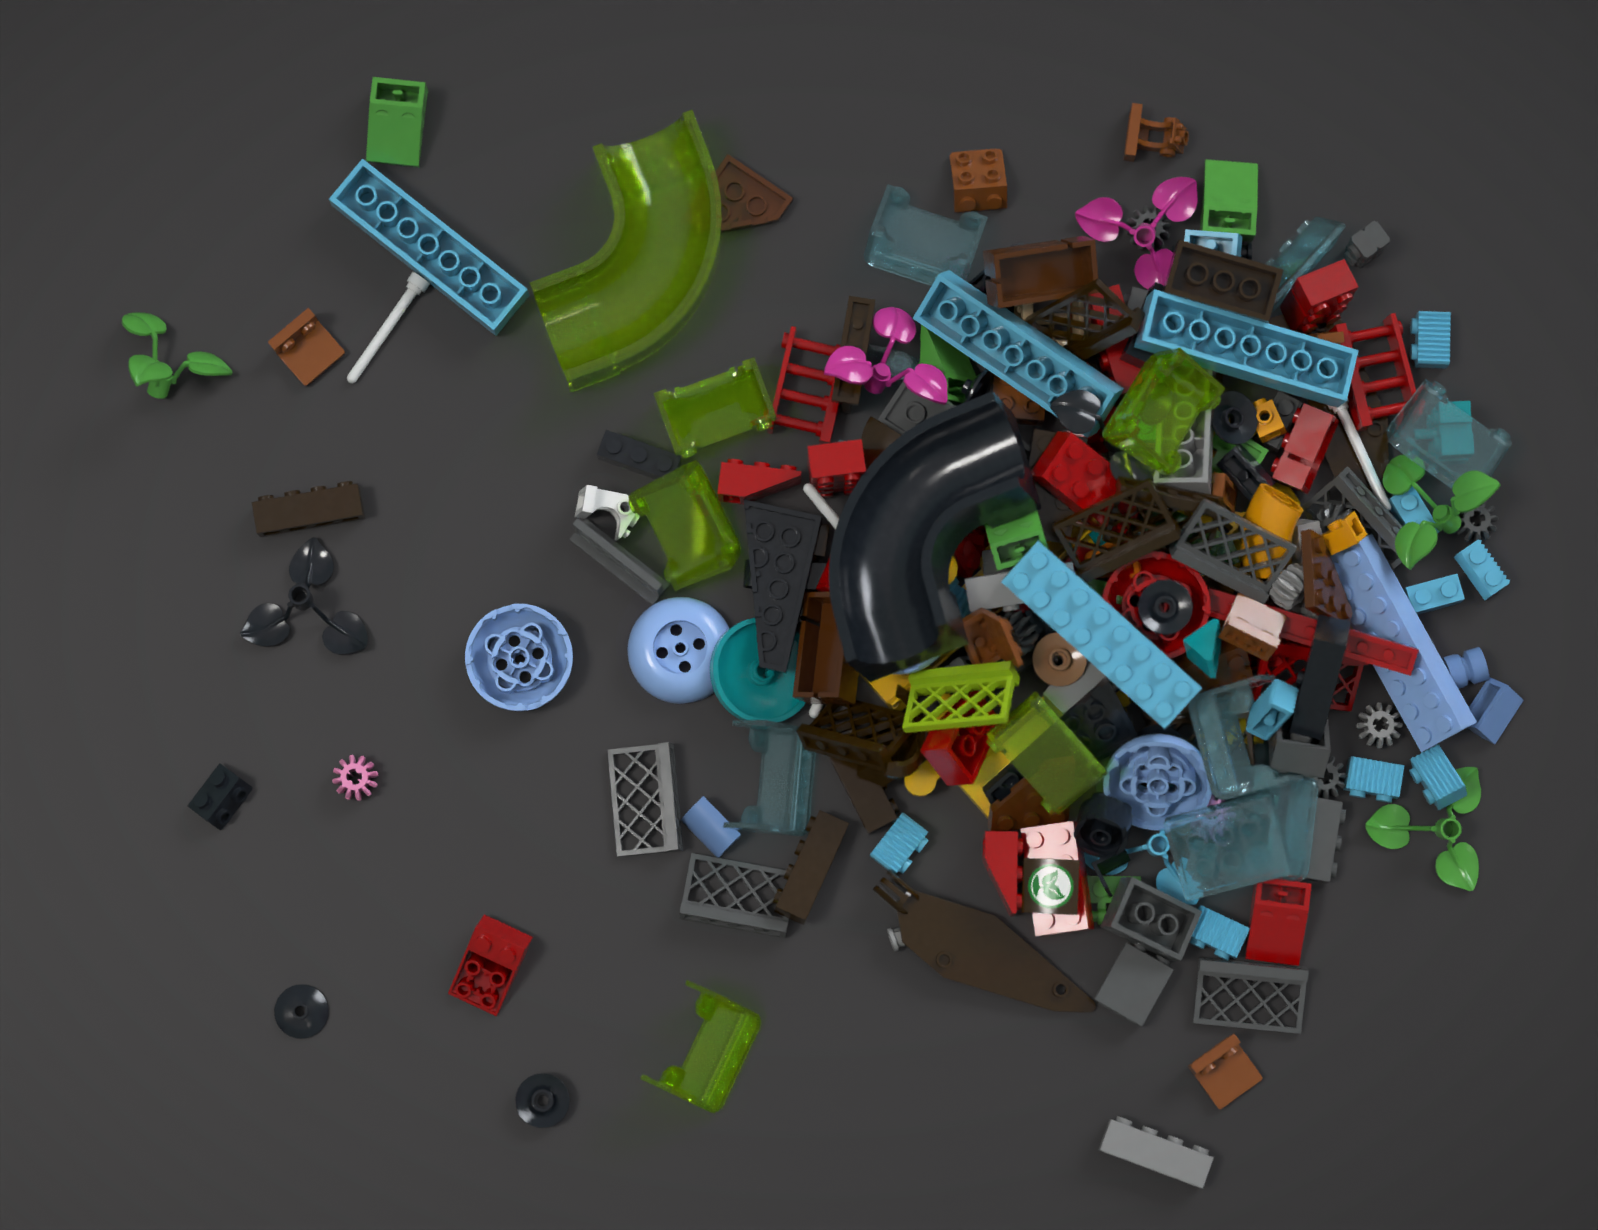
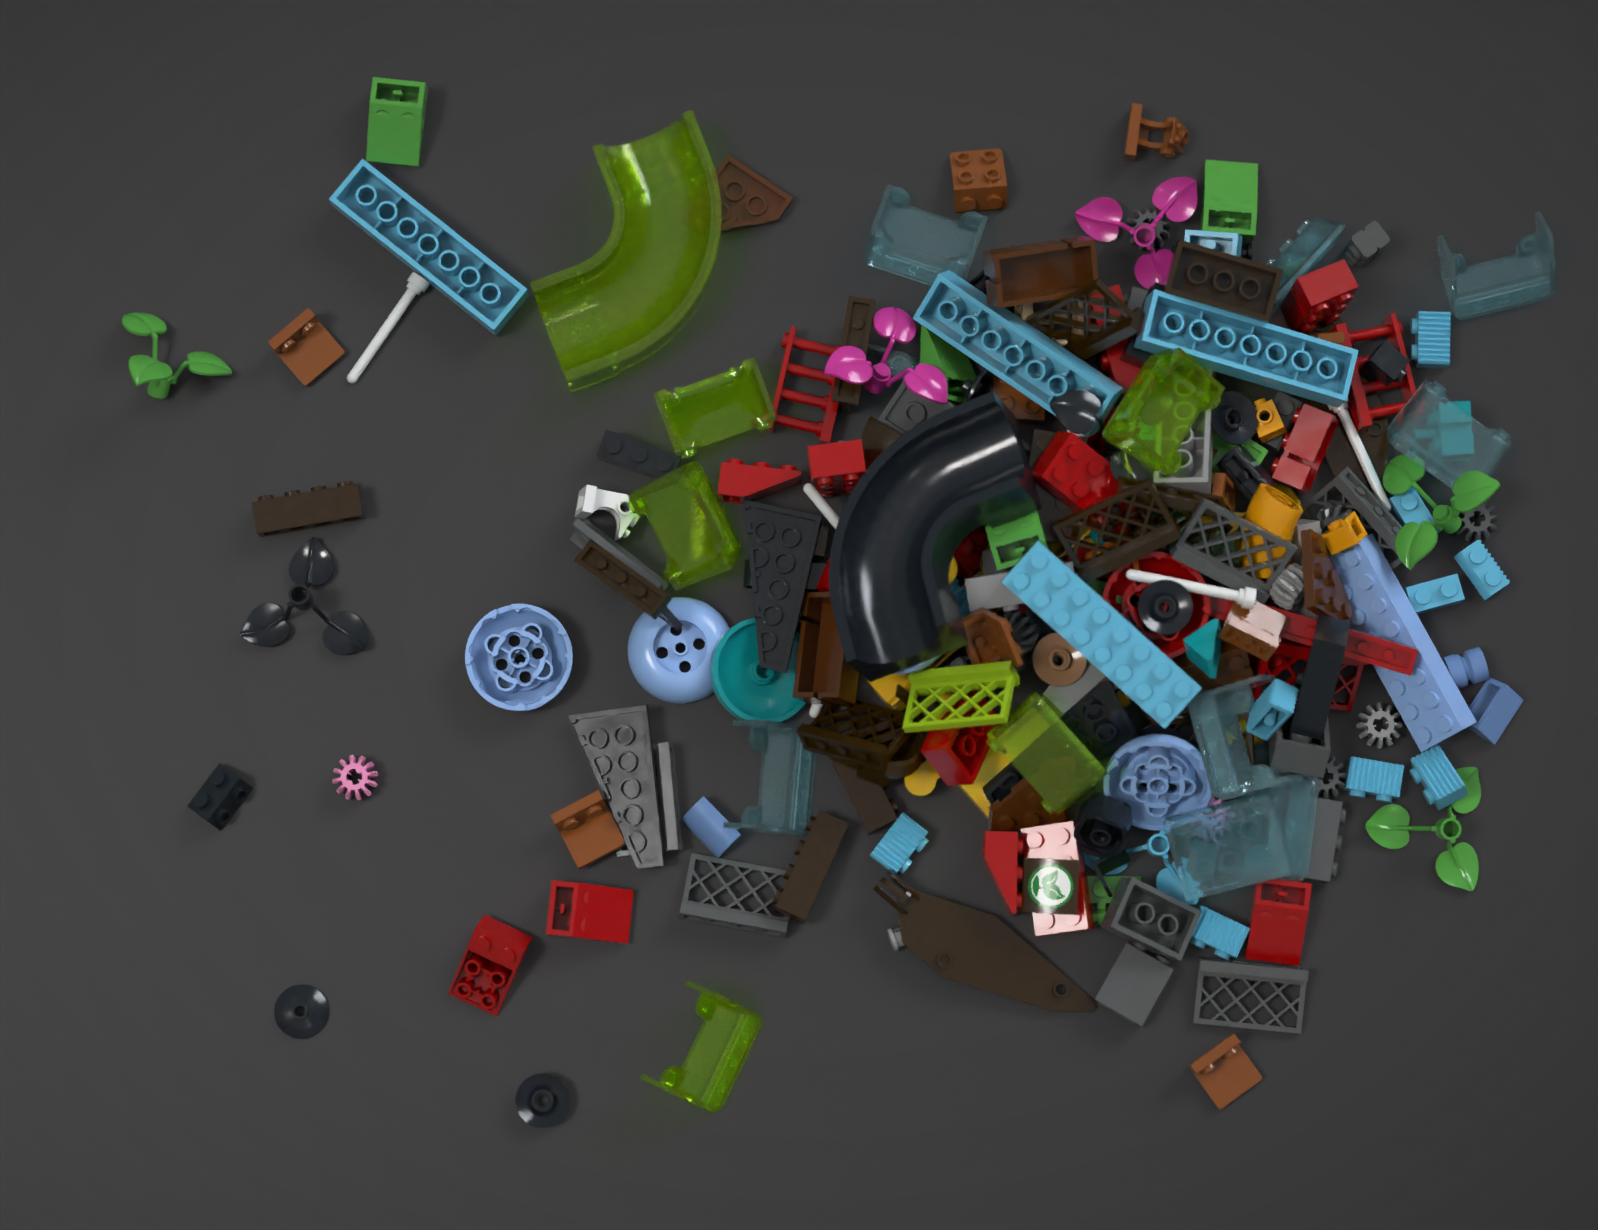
light grey brick [1098,1116,1214,1188] -> none
none -> red slope [546,880,634,944]
none -> dark orange bracket [550,790,626,869]
none -> wing [568,705,666,869]
none -> dark brown fence [574,539,683,631]
none -> white piece [1126,569,1257,610]
none -> black brick [1362,340,1410,386]
none -> clear light blue windscreen [1437,211,1556,320]

